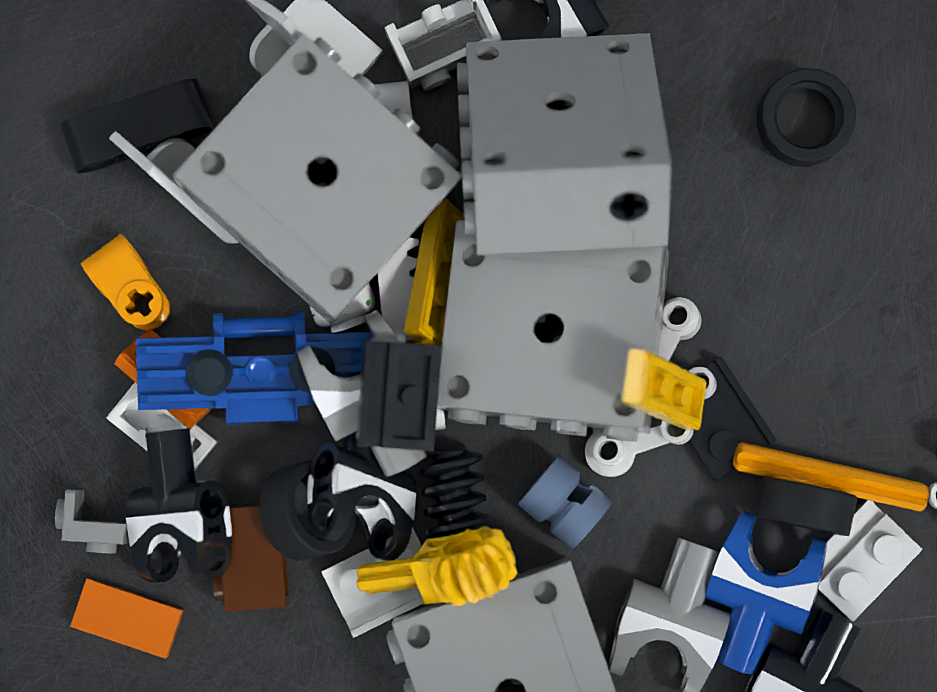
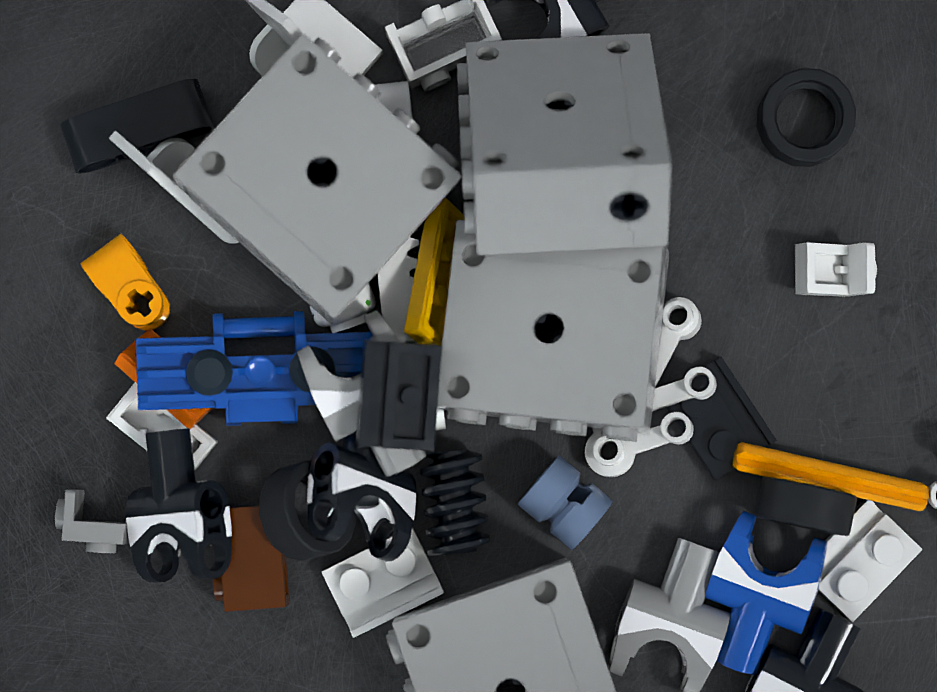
orange tile [70,578,184,659] -> none
yellow gear [356,526,517,606] -> none
yellow tile [622,349,707,430] -> none
none -> white bracket [795,242,877,297]

